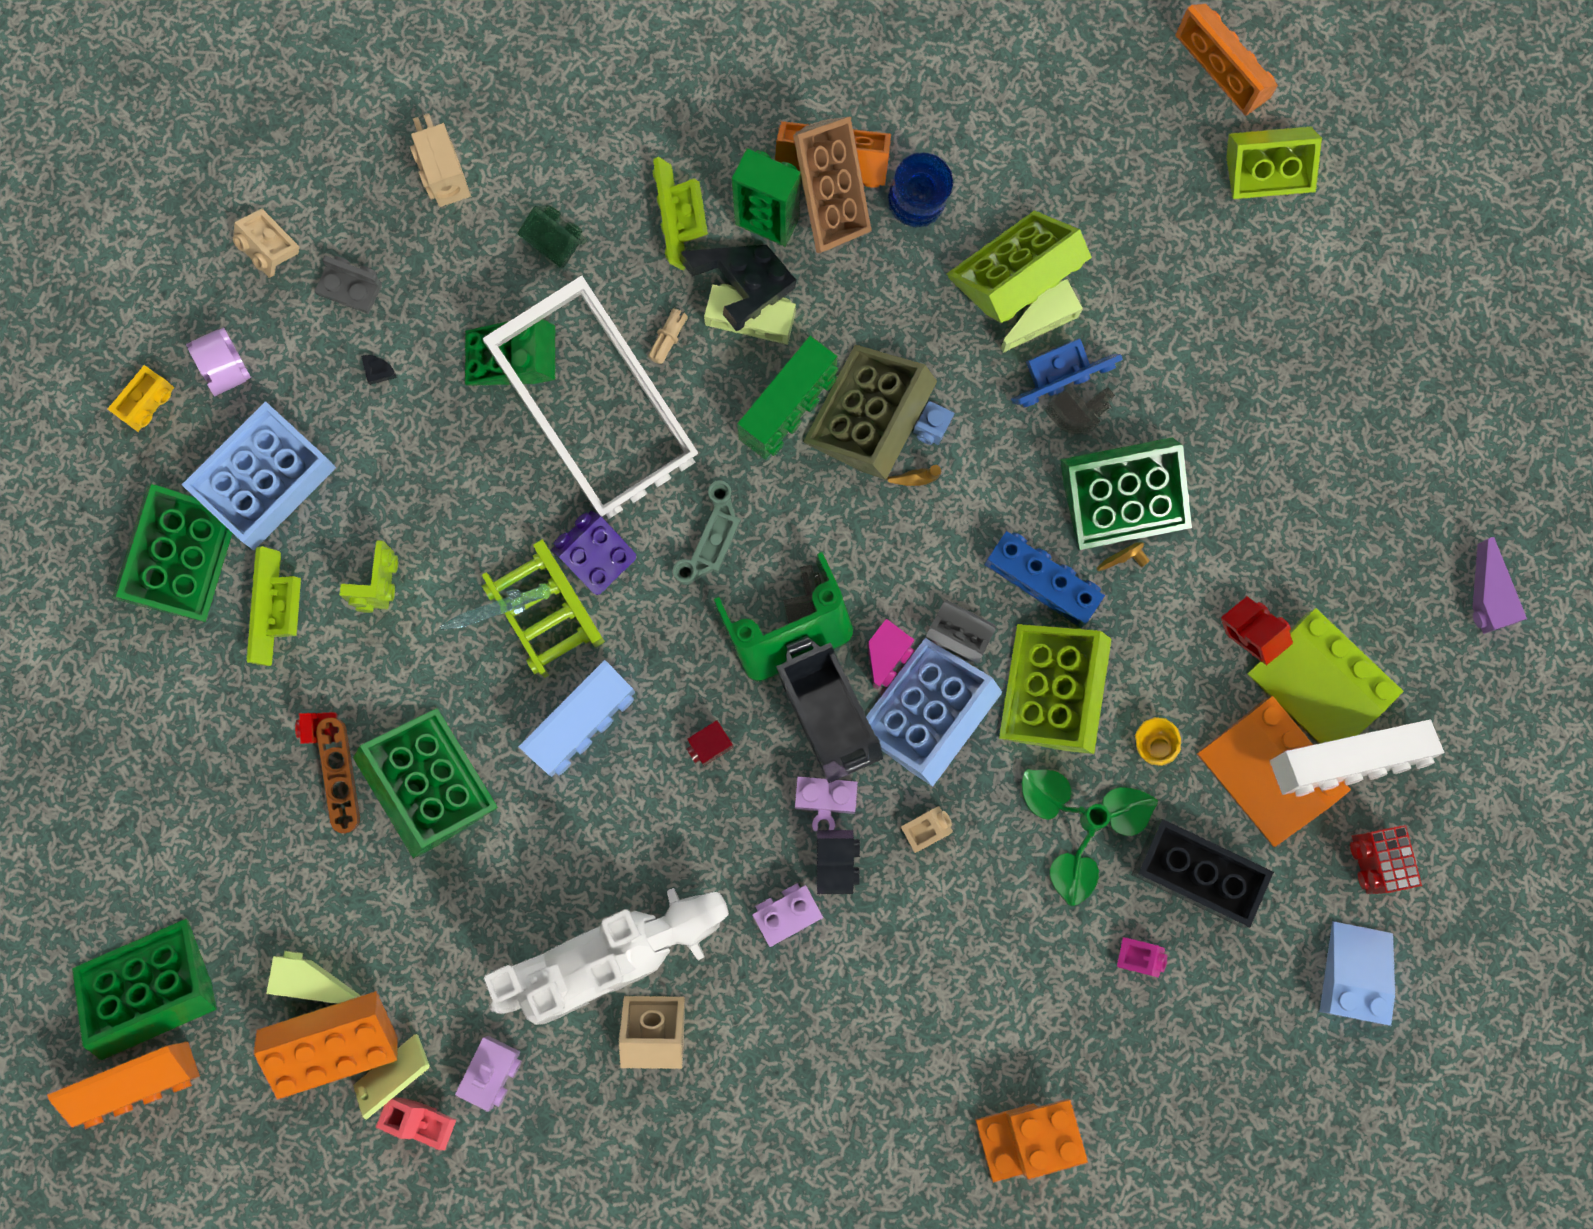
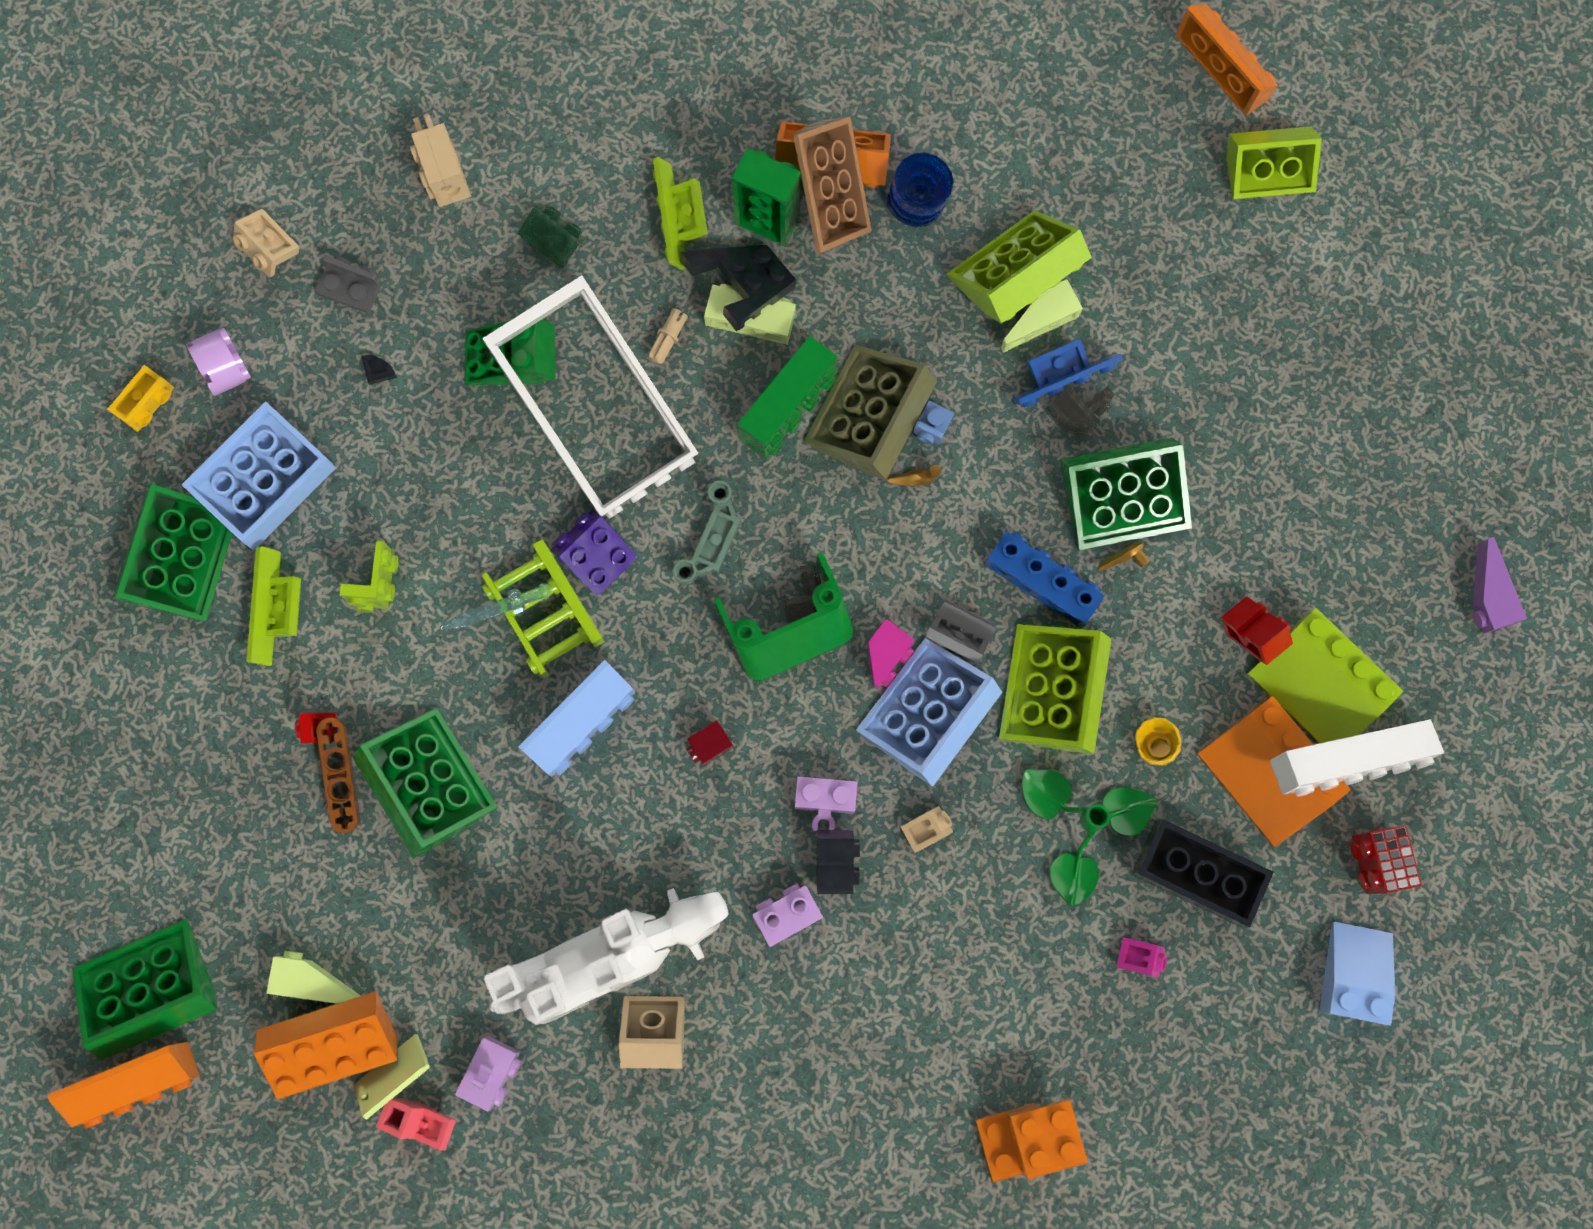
black container [776,635,883,784] -> none

